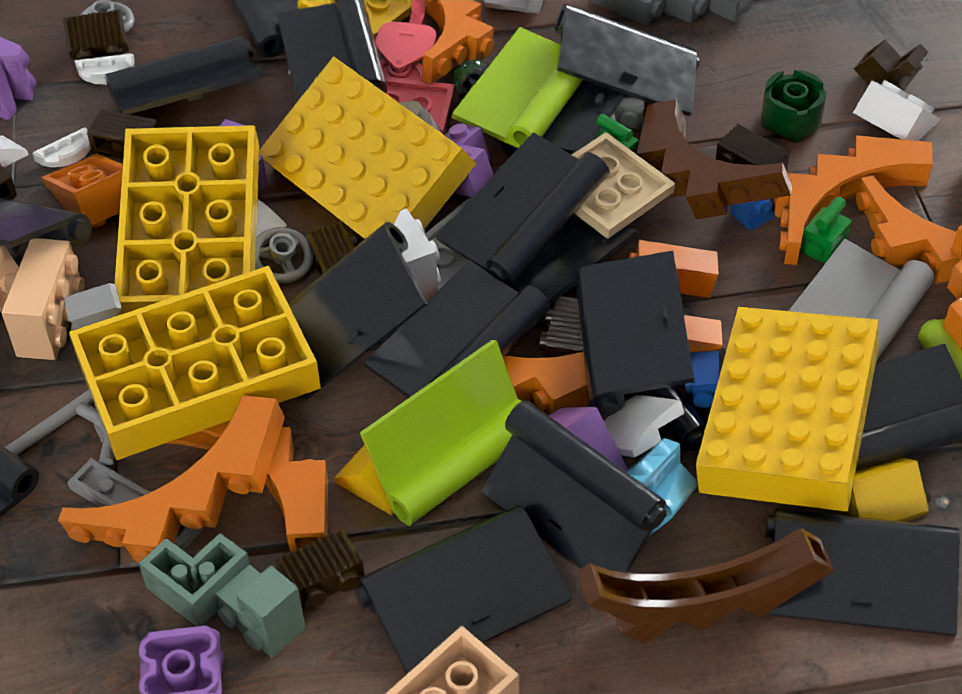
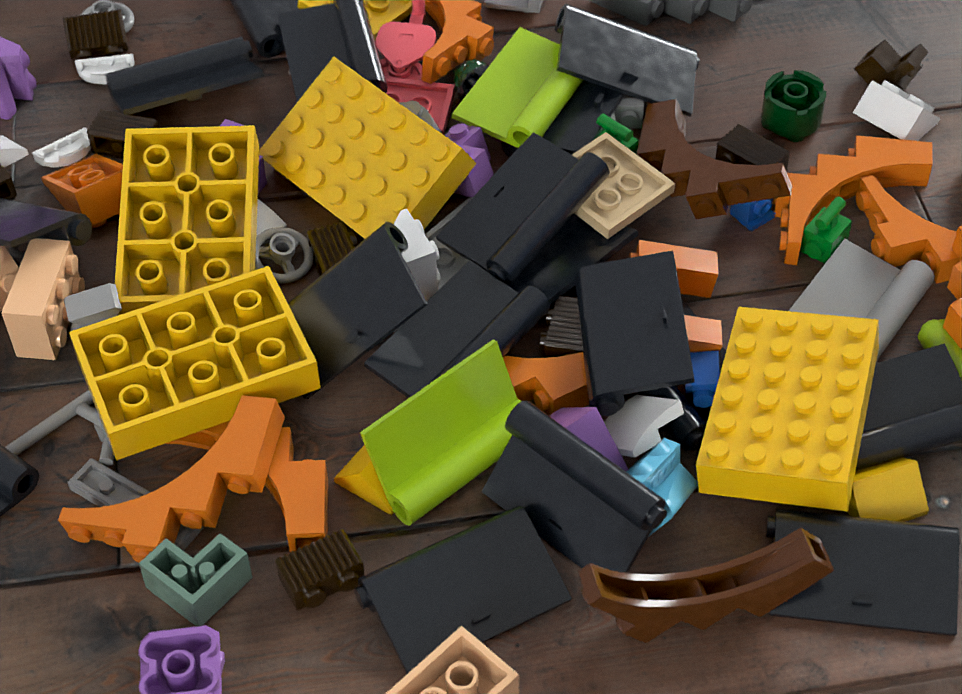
sand green brick [215,564,306,658] -> none

